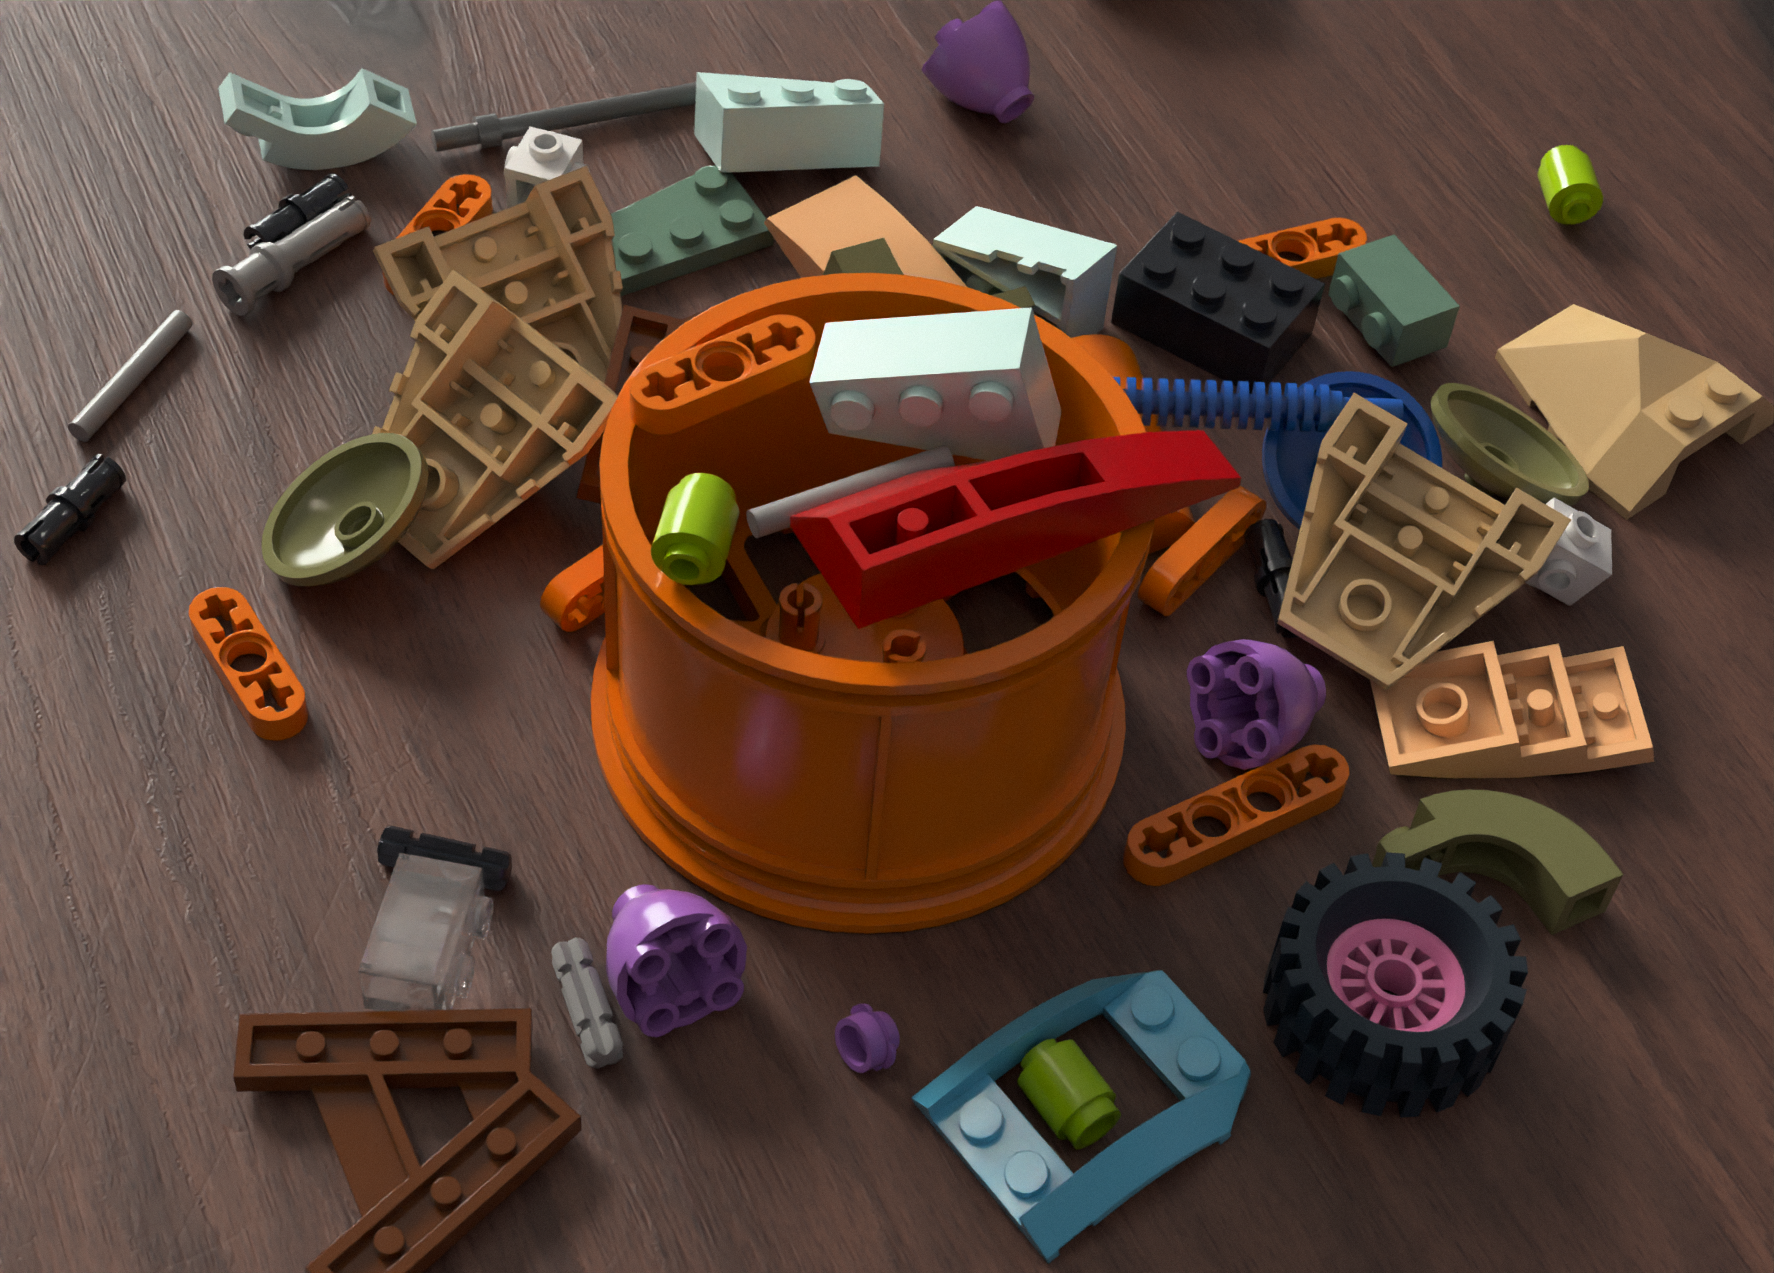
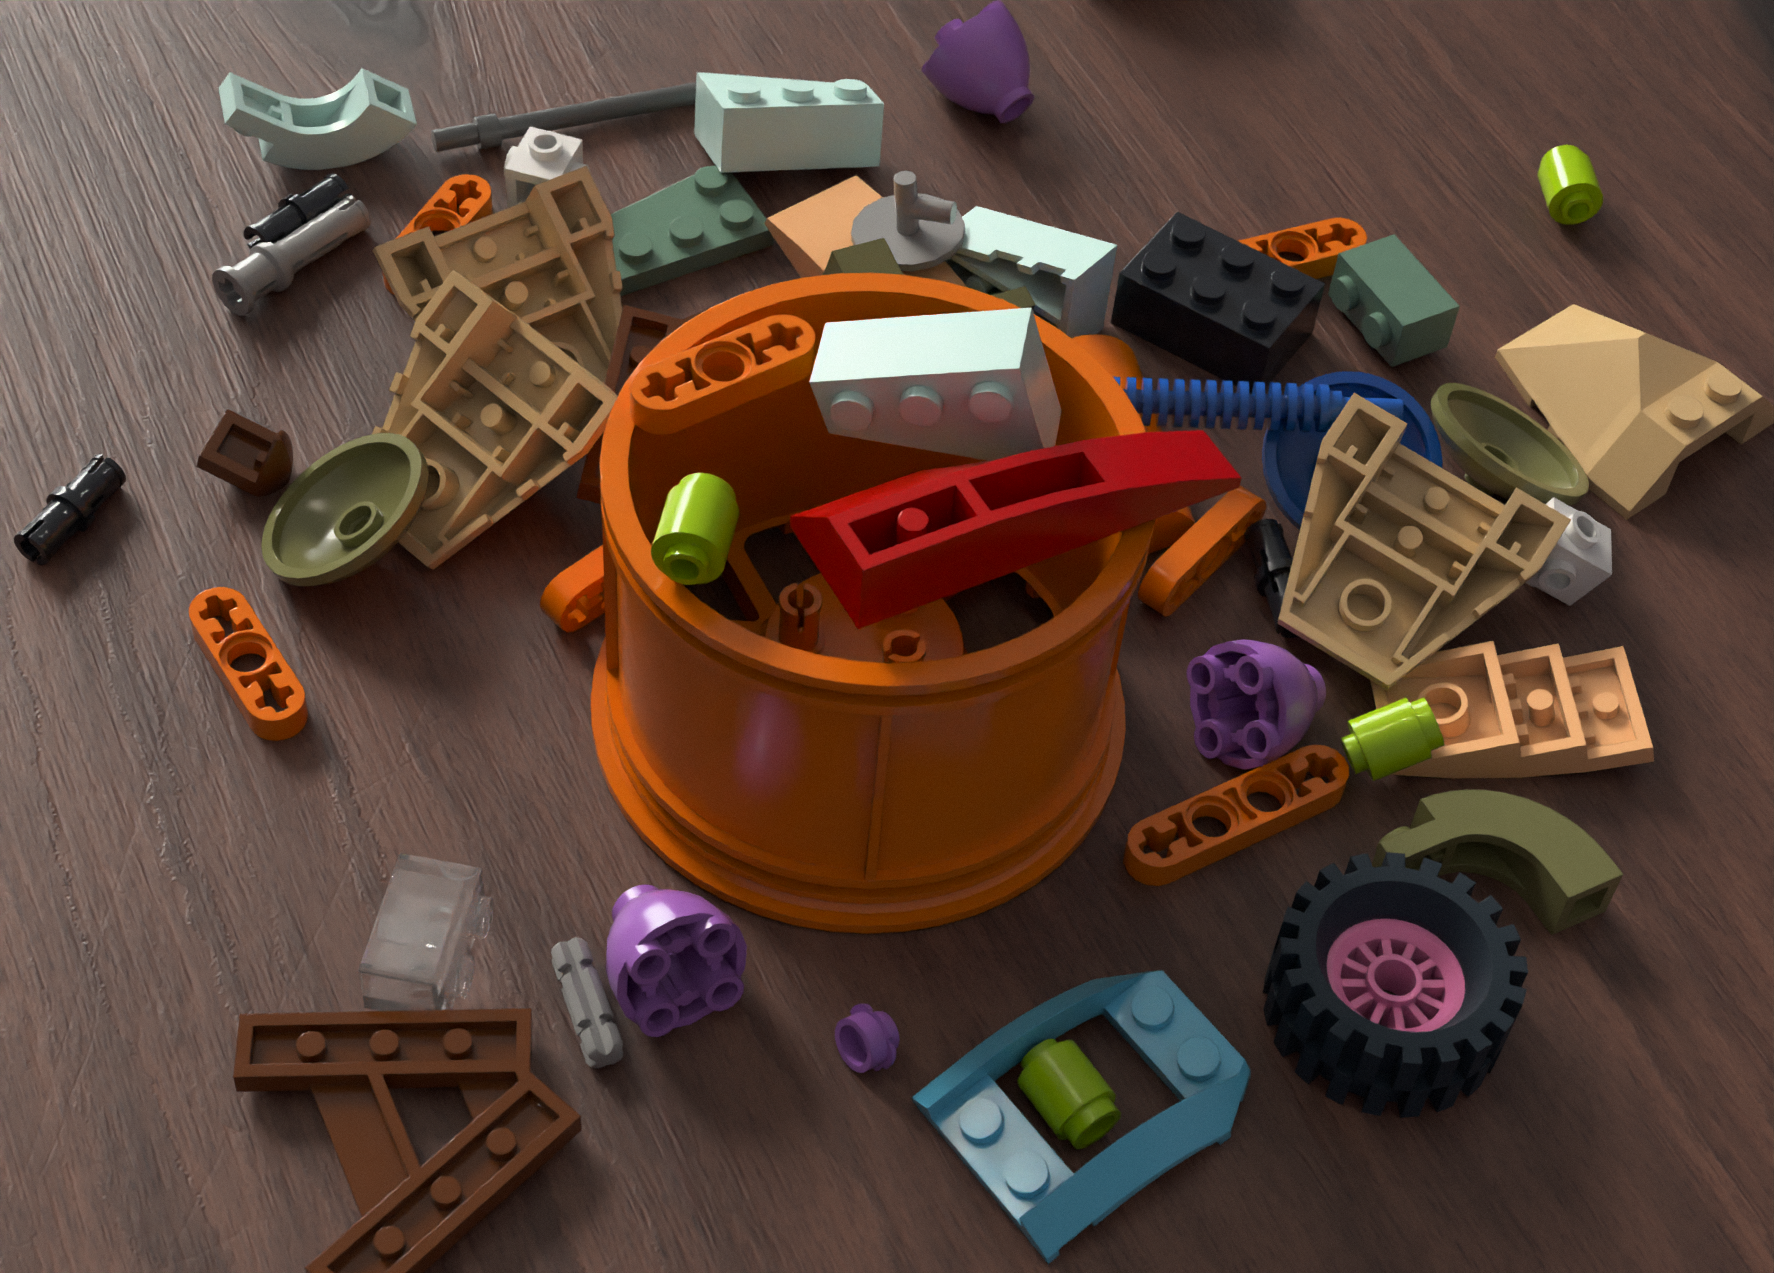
light grey bar [68,310,192,442] -> none
black axle [377,826,512,891] -> none
light grey bar [747,445,955,538] -> none
none -> reddish brown plate [197,409,293,497]
none -> light grey shield [851,171,965,271]
none -> lime brick [1340,697,1444,781]

